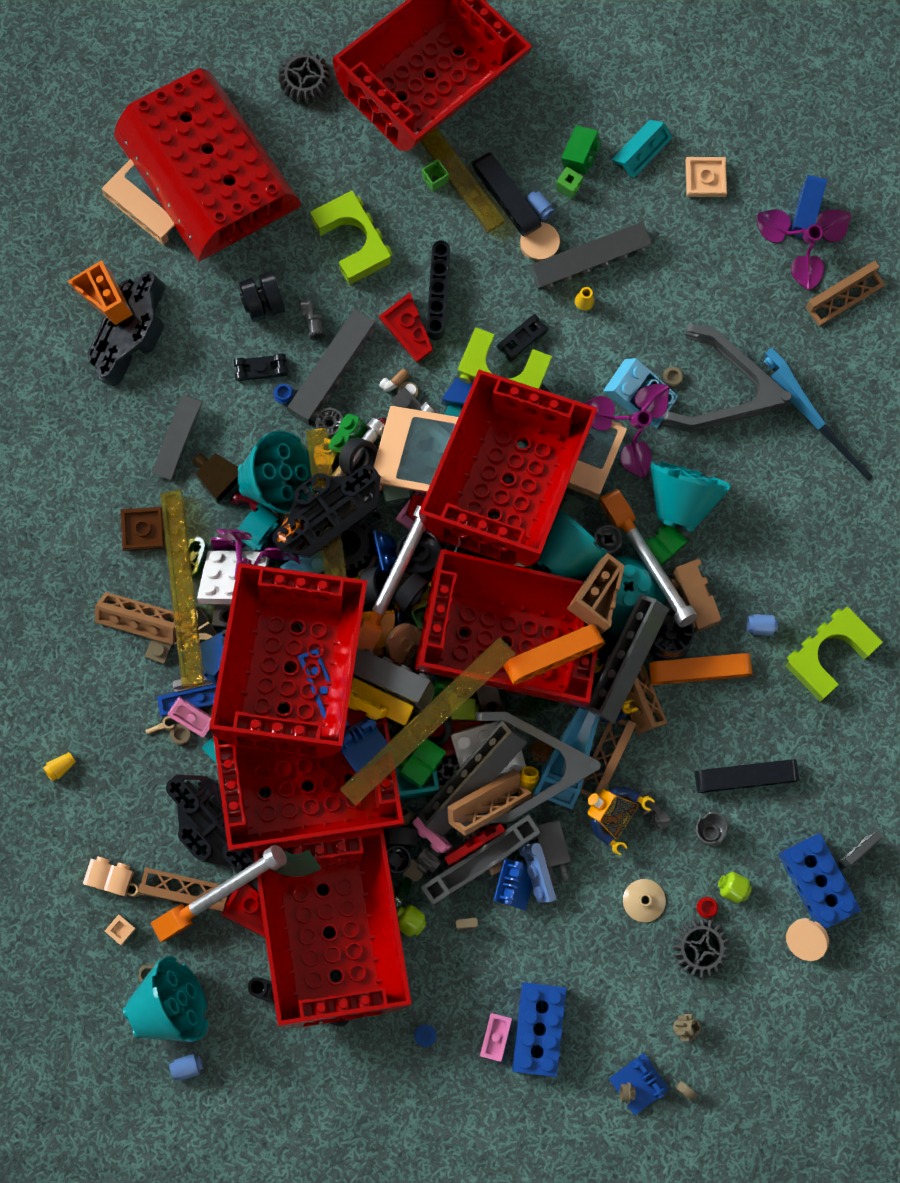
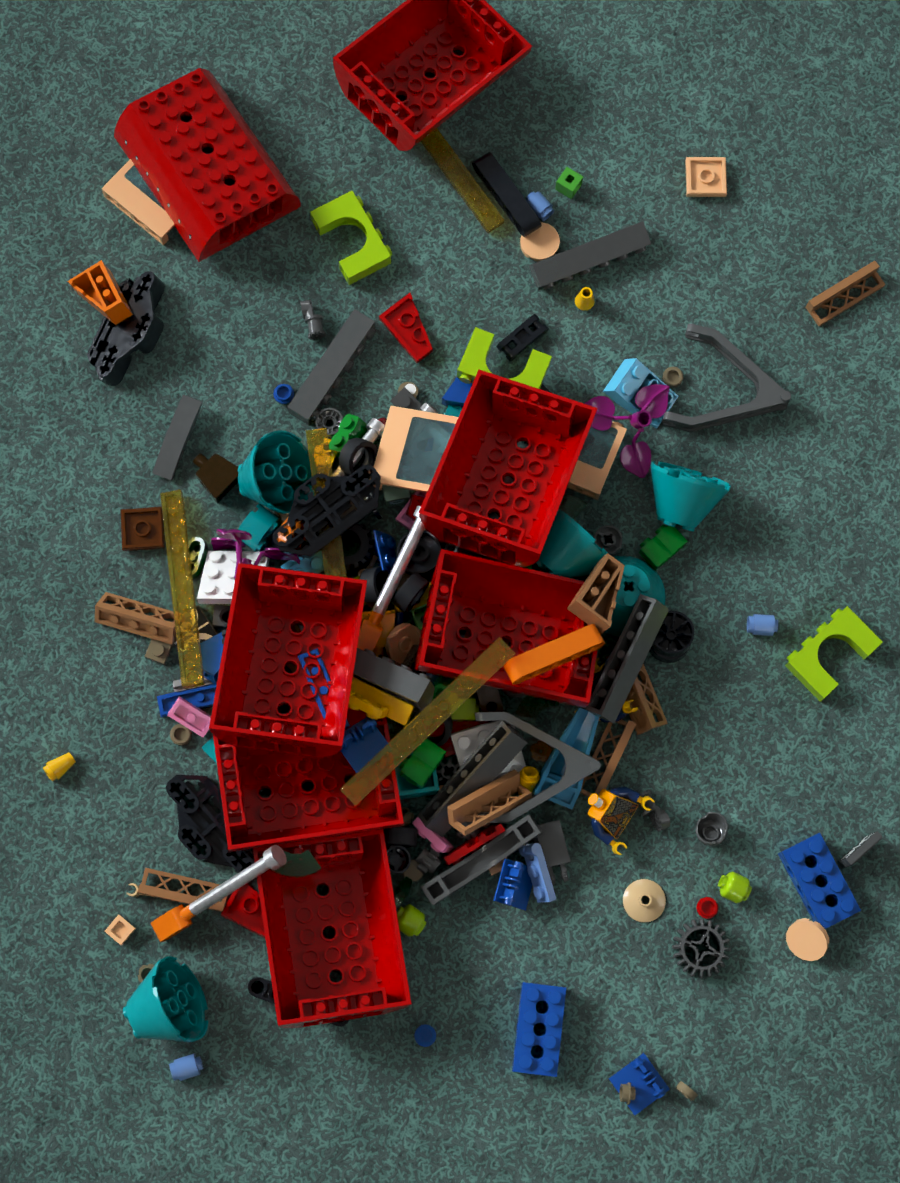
light nougat brick [83,856,134,897] -> none
tan hand [145,716,175,735] -> none
dark red arm [230,491,259,512] -> none
black plate [233,353,288,381] -> none
black wheel [239,271,286,323] -> none
dark grey gear [278,50,331,104] -> none
arm [379,369,409,392] -> none
bright green piece [422,159,449,192] -> none
black beam [427,240,450,340] -> none
dark tan tile [455,918,478,930] -> none
bright pink plate [480,1013,512,1062] -> none
green brick [561,125,602,174] -> none
flat silver piece [599,489,697,627] -> none
teal panel [612,120,673,178] -> none
orange beam [649,653,753,685] -> none
medium nougat wedge [670,558,721,633] -> none
dark tan gear [673,1014,701,1041] -> none
black beam [694,759,800,793] -> none
magenta plant [757,209,852,290] -> none
dark azure plate [763,347,872,481] -> none
blue slope [791,175,827,239] -> none

